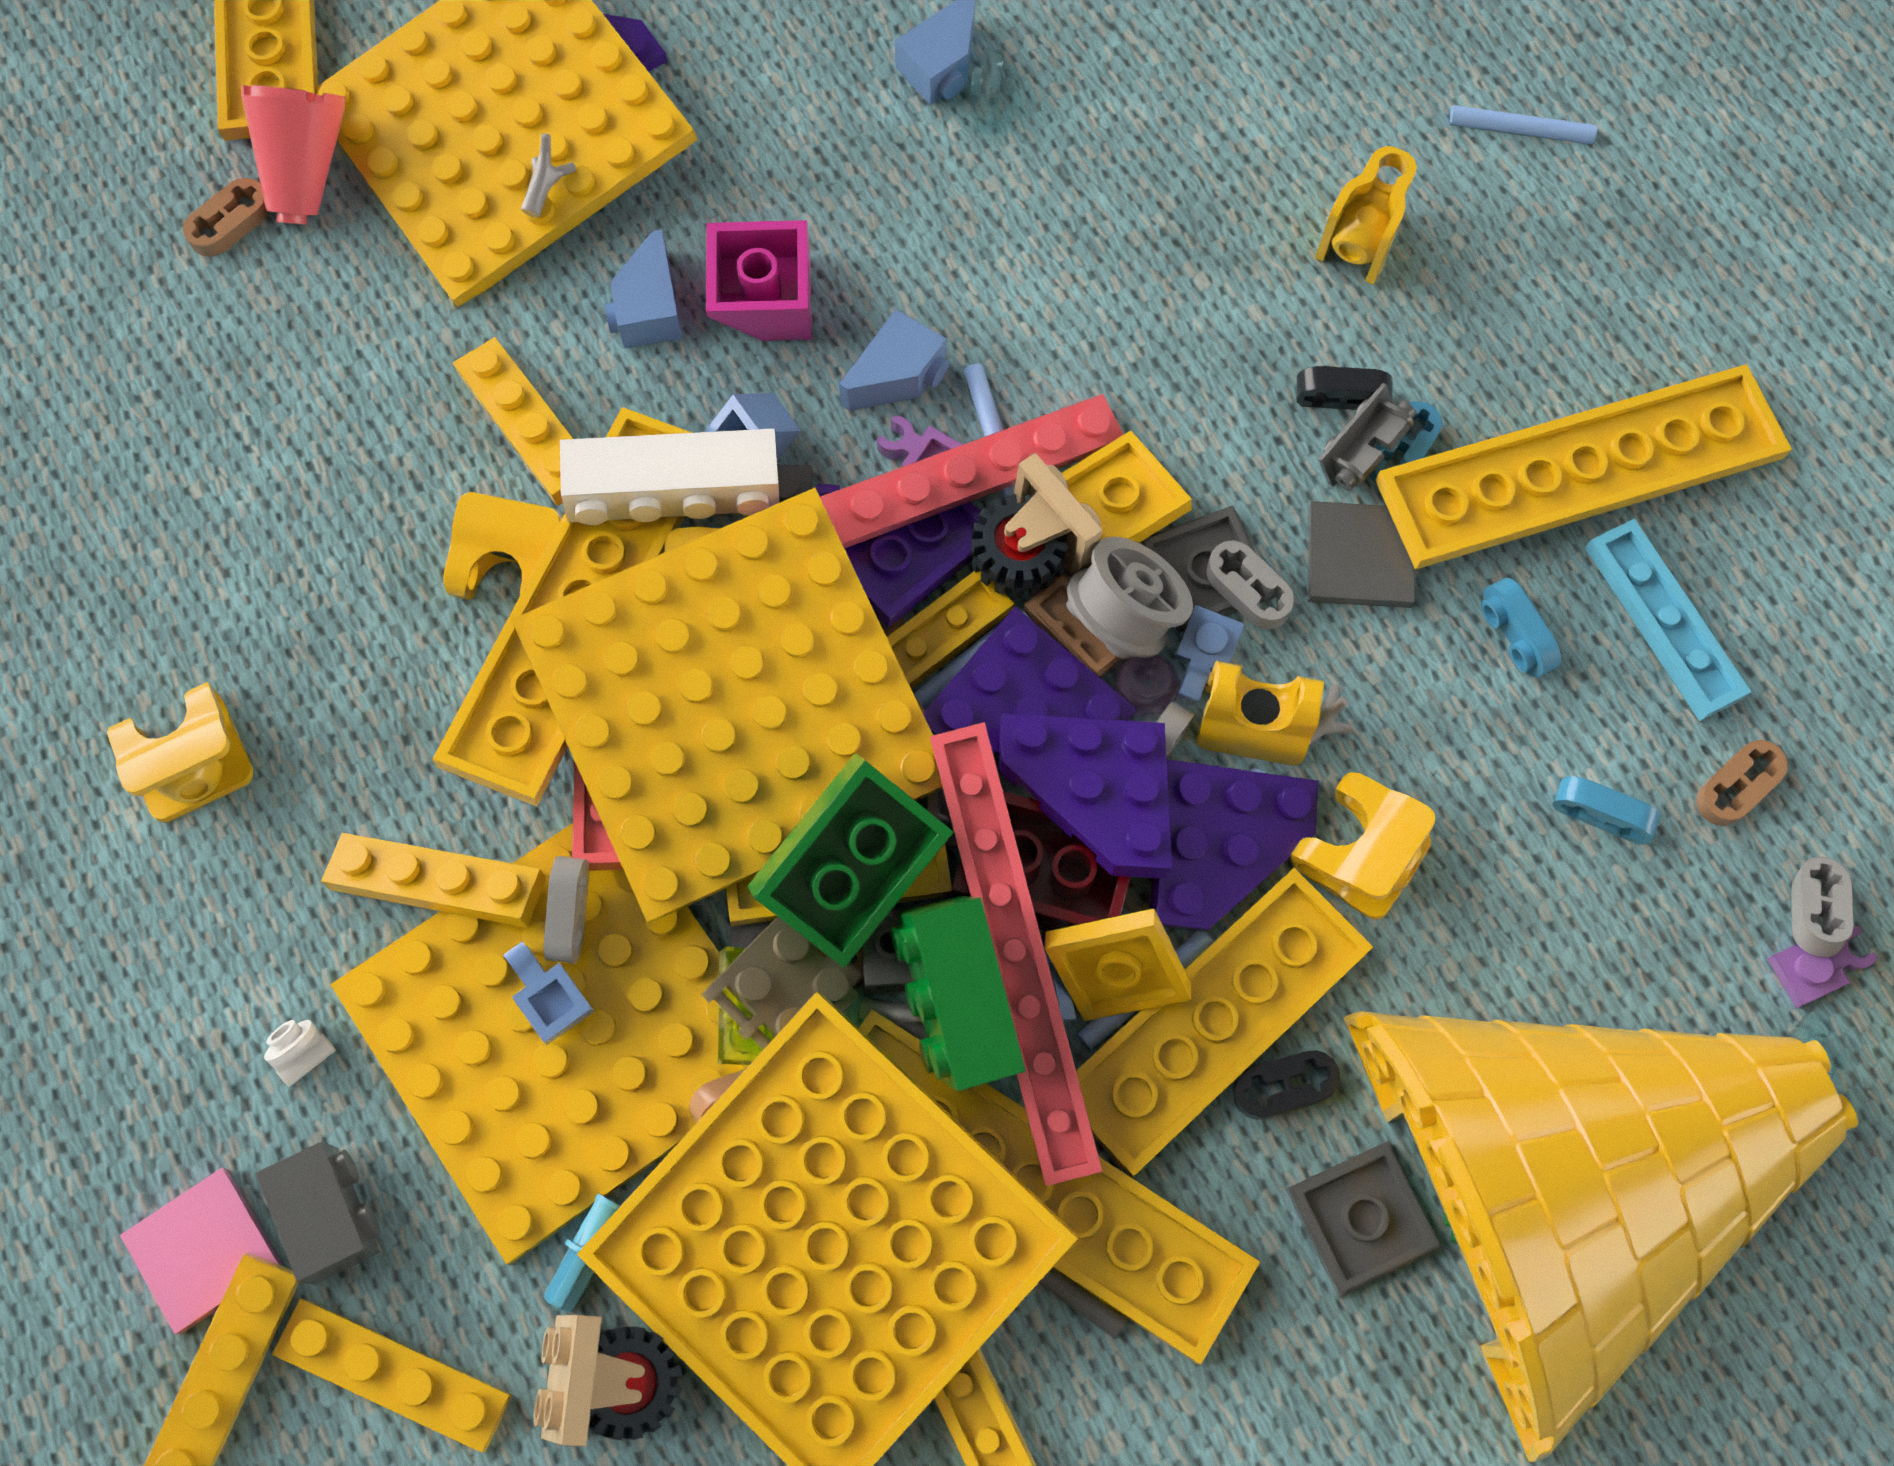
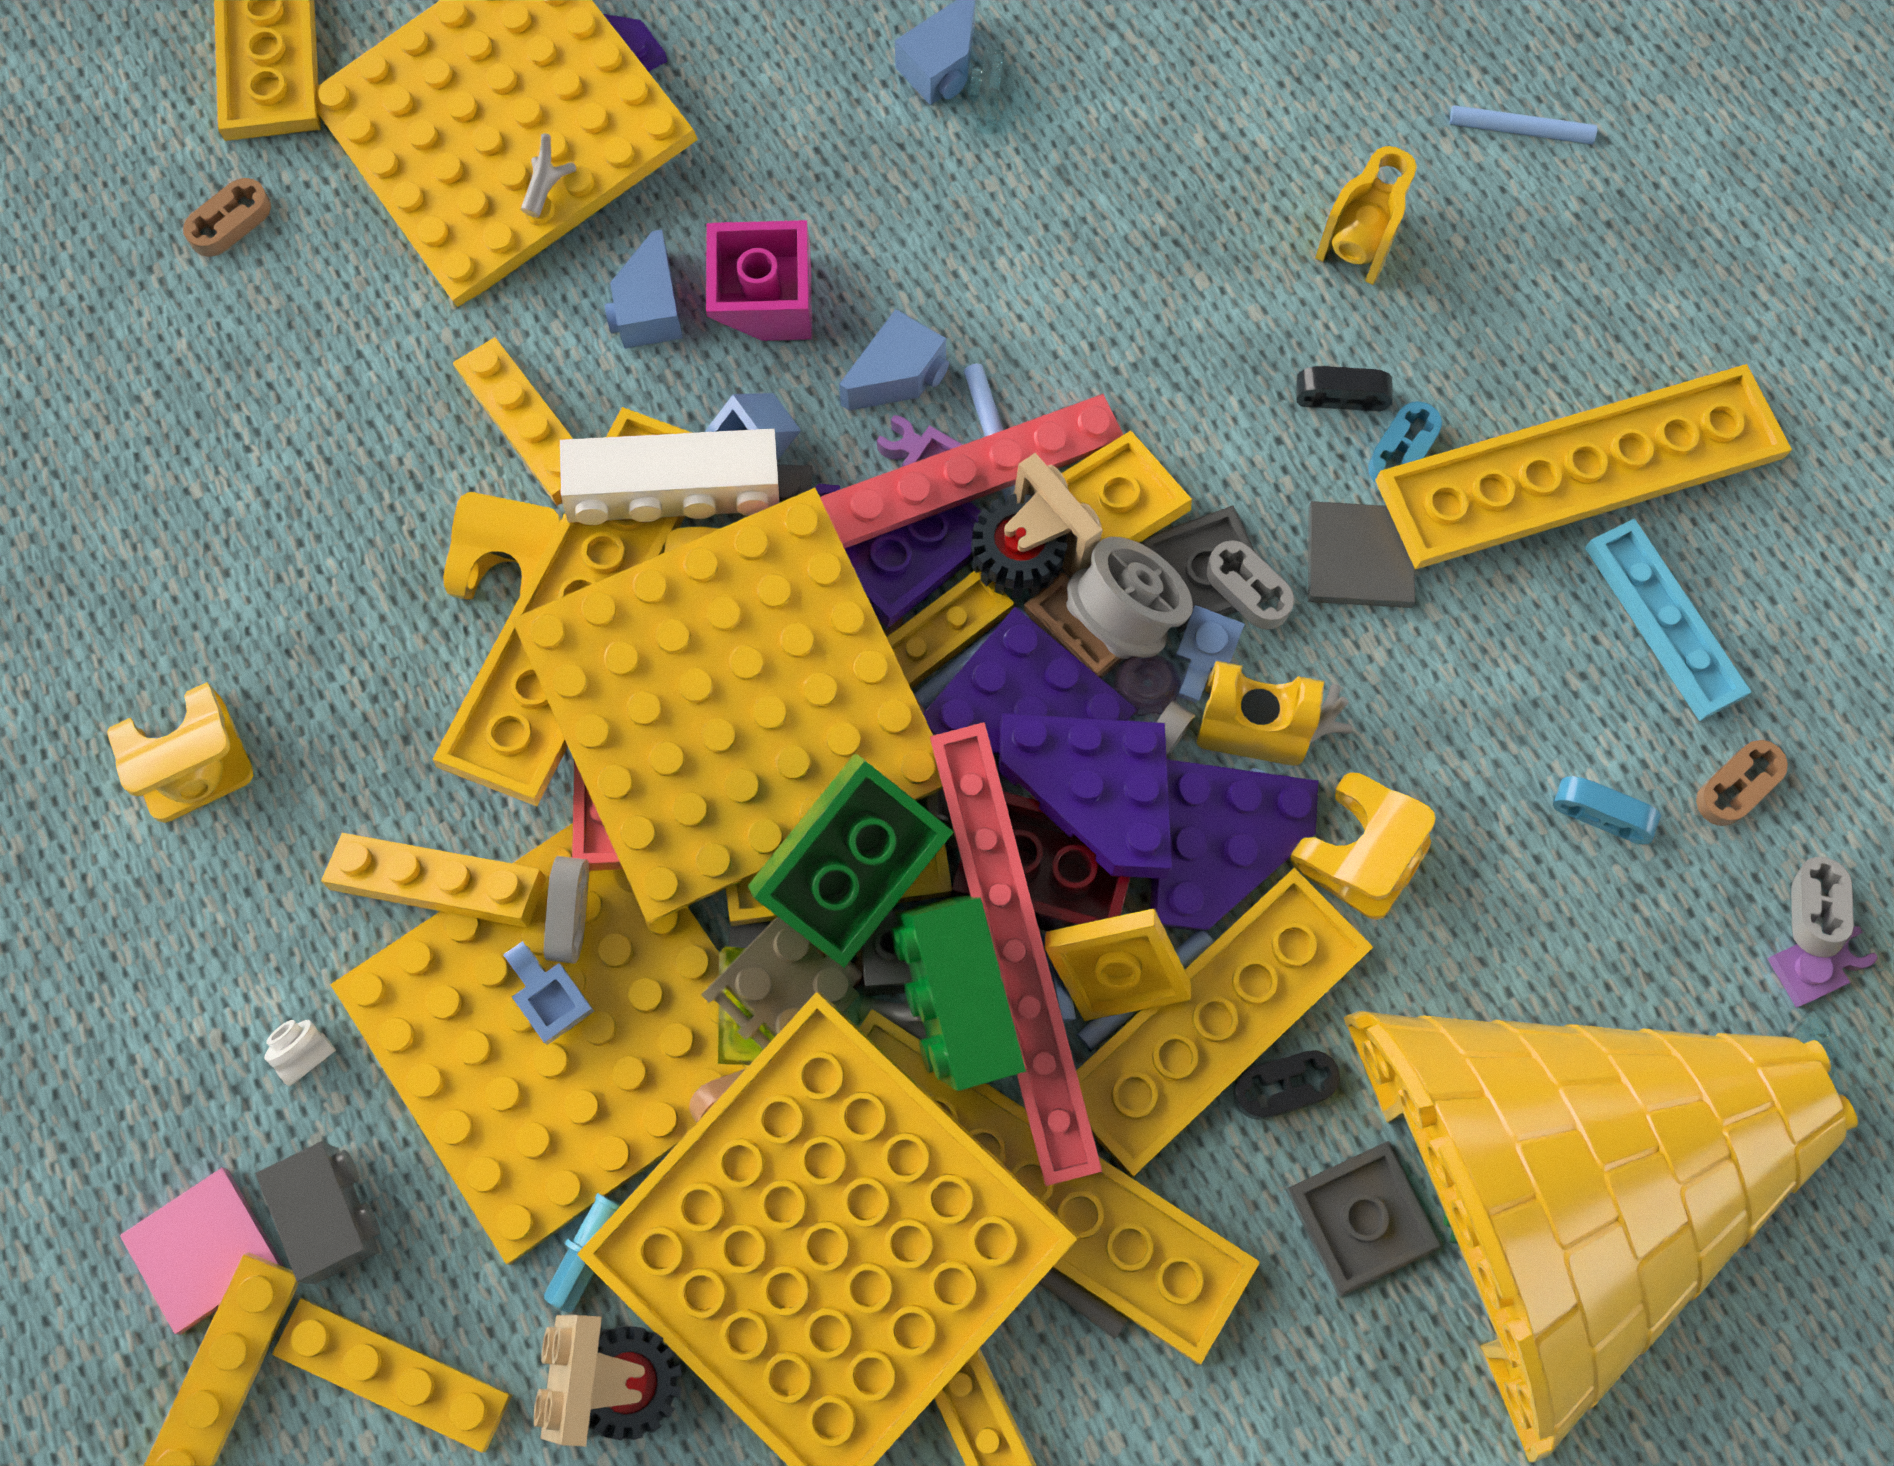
coral cone [241,85,346,225] -> none
dark grey hinge [1318,383,1416,490] -> none
dark azure plate [1481,577,1561,678] -> none

